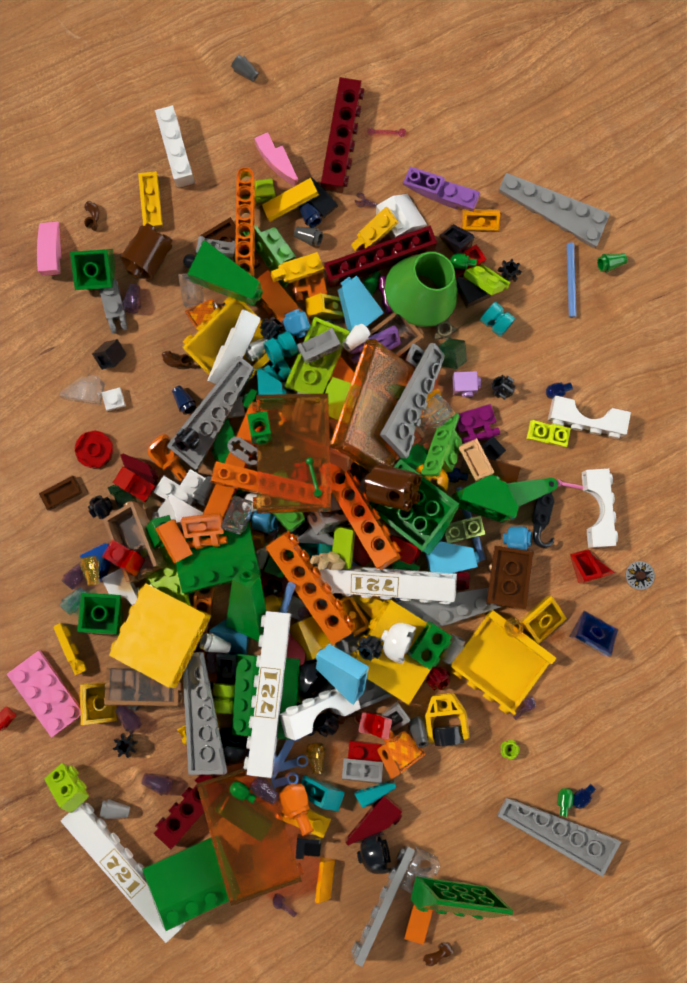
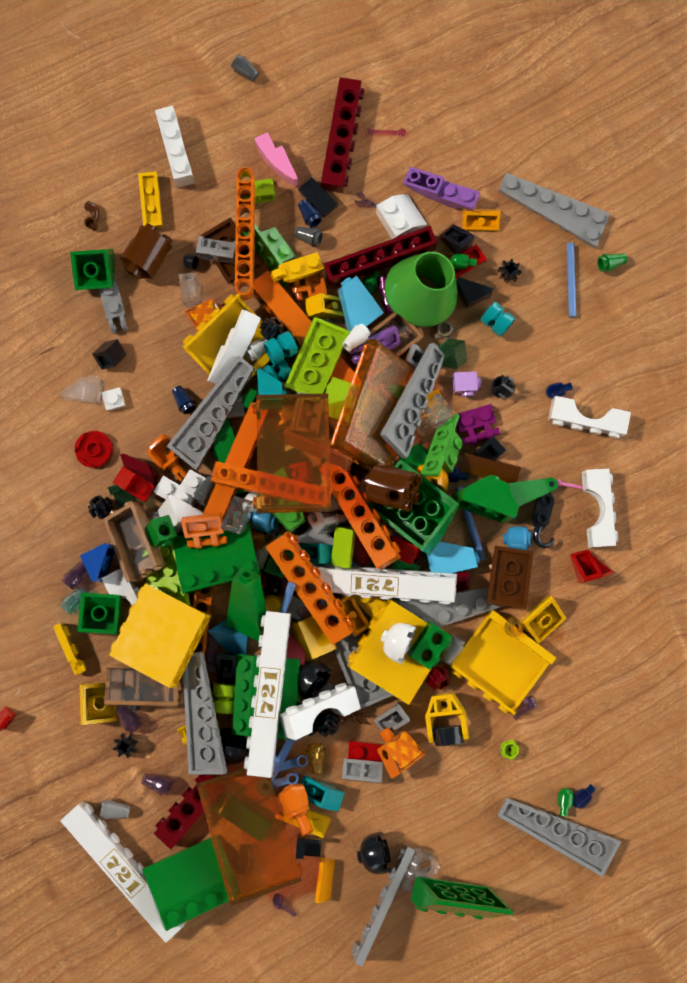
bright pink plate [7,650,81,737] -> none
bright pink slope [37,222,61,276] -> none
reddish brown tile [39,476,83,511] -> none
lime brick [44,763,89,813] -> none
clear yellow cone [79,555,99,586] -> none
red slope [102,540,145,577] -> none
cone [122,284,141,314] -> none
orange tile [155,519,193,564] -> none
reddish brown arm [162,351,191,367] -> none
black gear [174,428,200,452] -> none
green slope [188,240,263,306] -> none
white cone [200,633,231,654] -> none
light grey beam [228,437,262,467] -> none
green cylinder [230,781,257,804] -> none
green brick [247,411,272,445] -> none
cone [250,776,280,805] -> none
yellow tile [262,178,319,222] -> none
dark azure head [282,309,311,339] -> none
light grey hinge [297,328,341,365] -> none
green hinge [306,457,322,498] -> none
tan plate [310,552,346,570] -> none
medium azure slope [316,644,369,705] -> none
dark red slope [345,795,402,846] -> none
yellow hinge [351,207,399,251] -> none
teal slope [354,780,396,808] -> none
black gear [357,635,383,661] -> none
red slope [358,712,392,739] -> none
orange tile [404,903,433,945] -> none
dark grey cone [408,716,429,748] -> none
reddish brown arm [423,942,454,966] -> none
yellowish green slope [445,516,485,543] -> none
light nougat tile [459,438,494,481] -> none
lime plate [464,264,510,295] -> none
neon yellow slope [526,420,571,447] -> none
clear blue slope [569,611,618,657] -> none
piece [626,561,655,590] -> none

